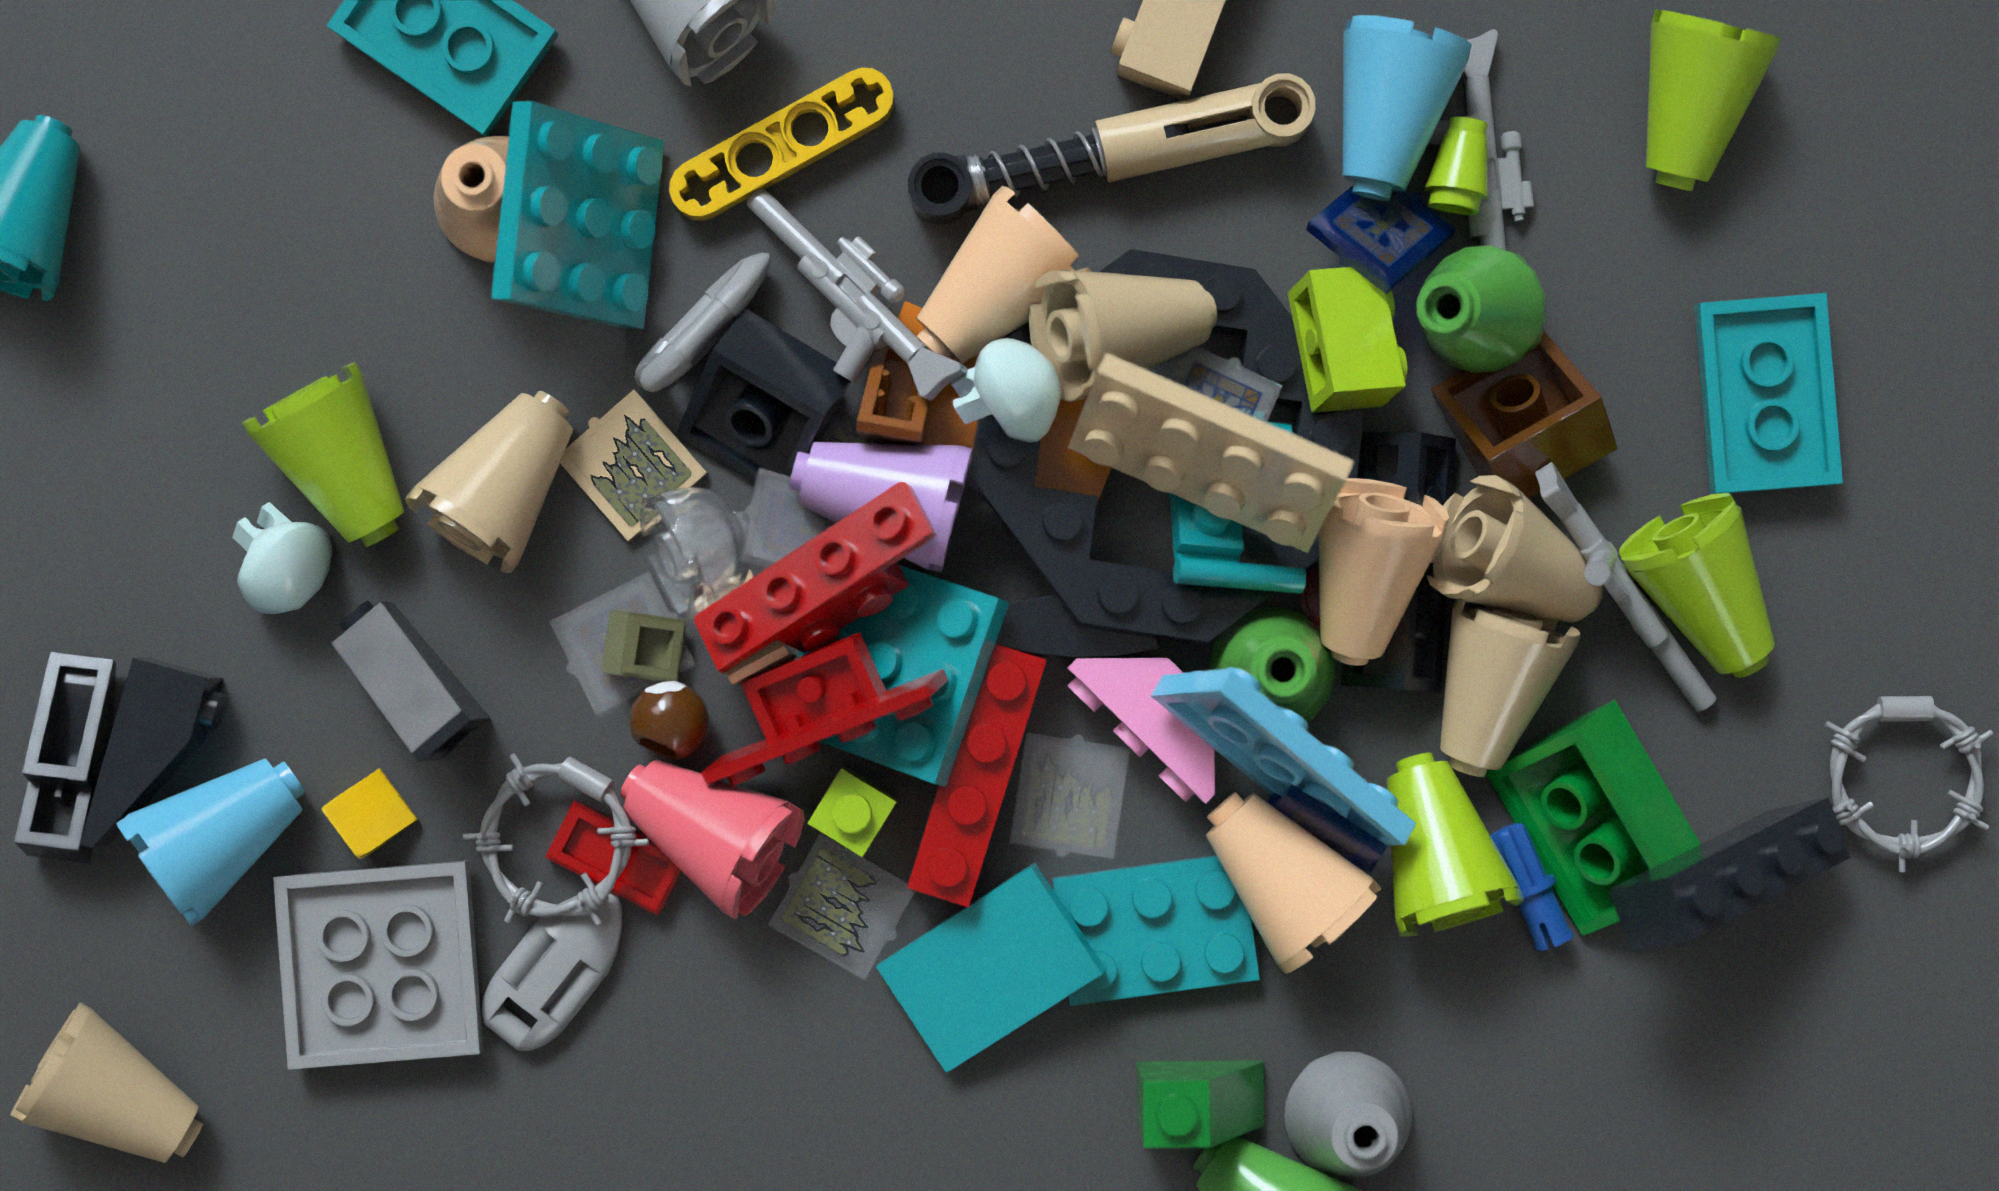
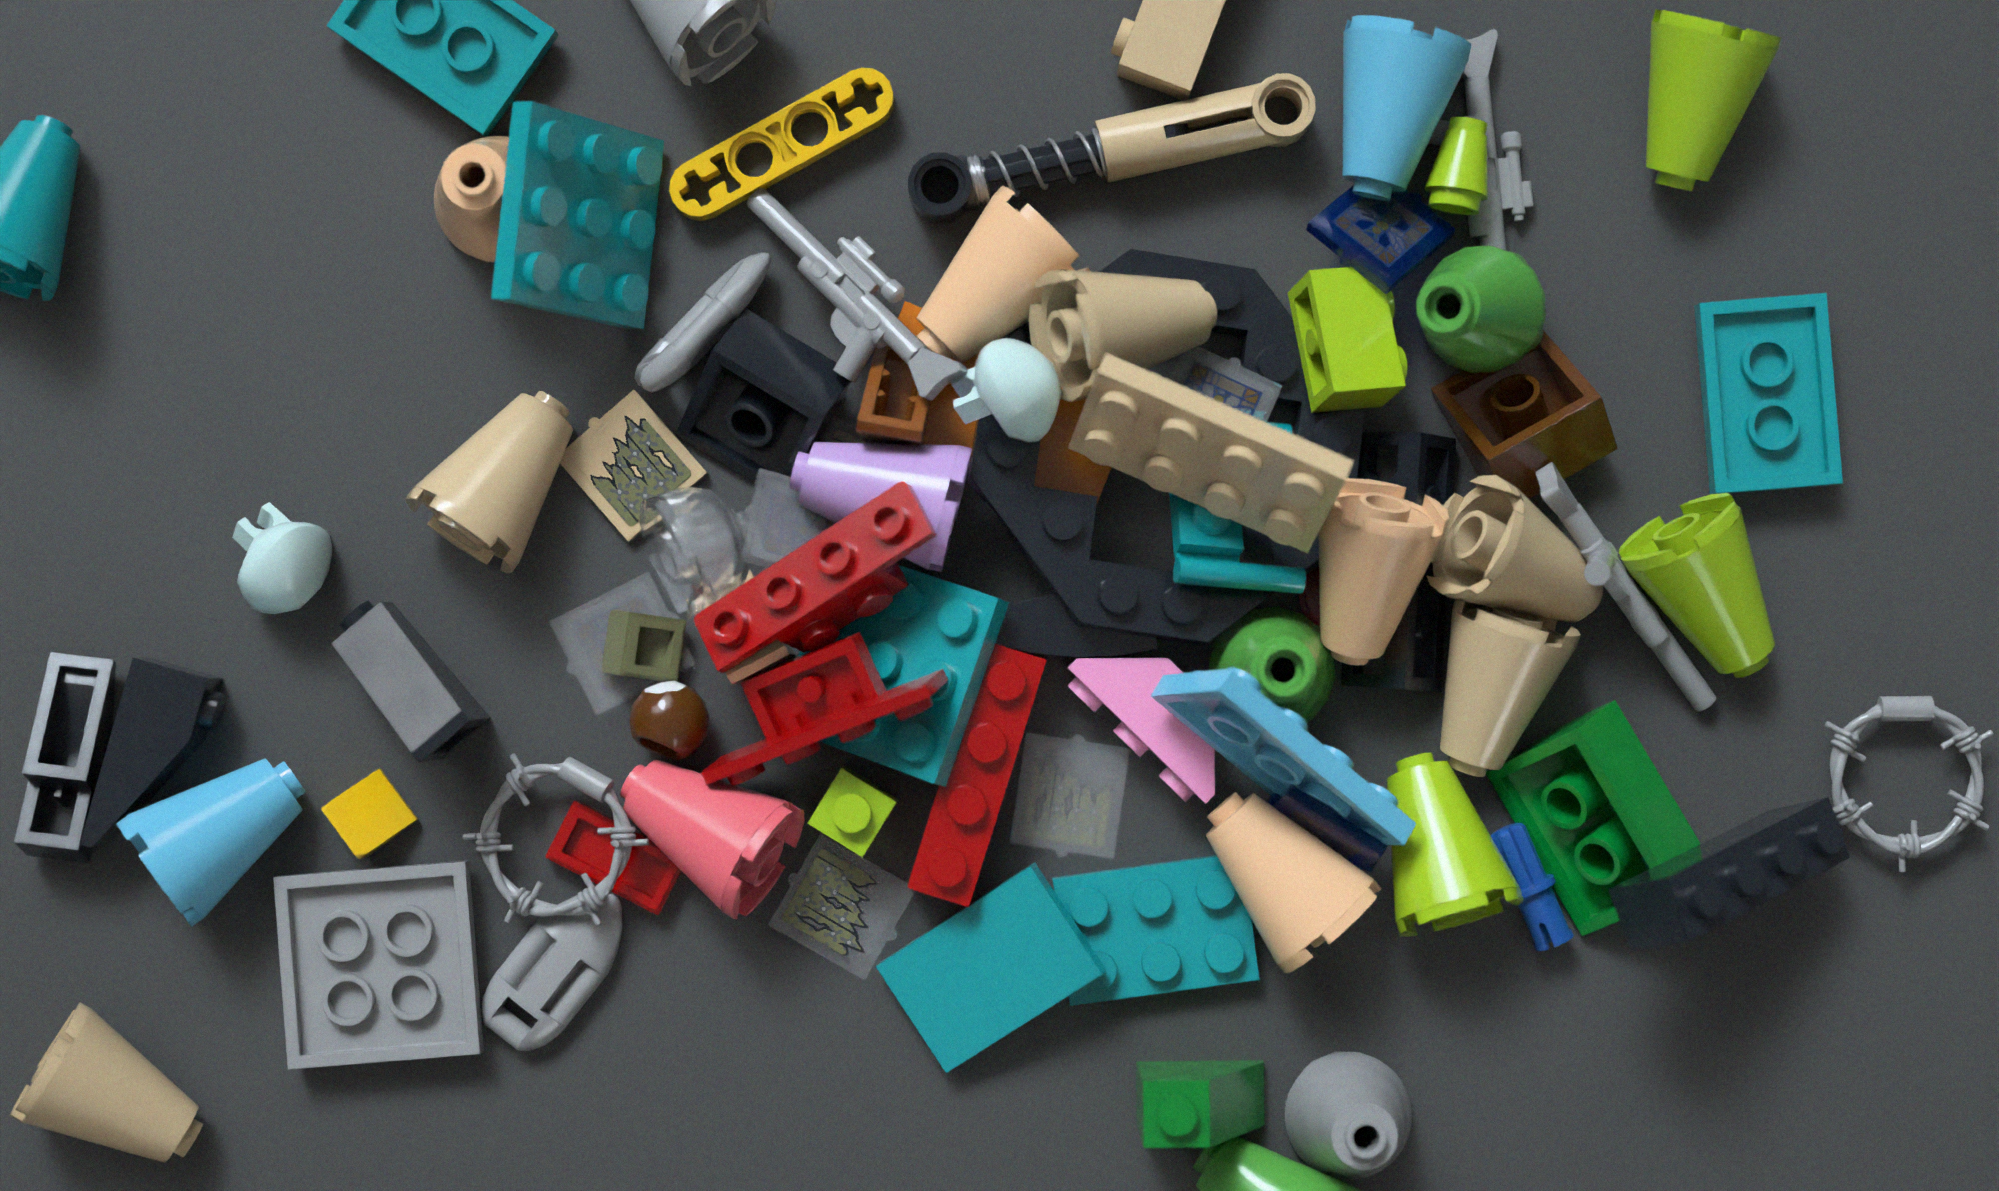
lime cone [241,361,404,547] -> none

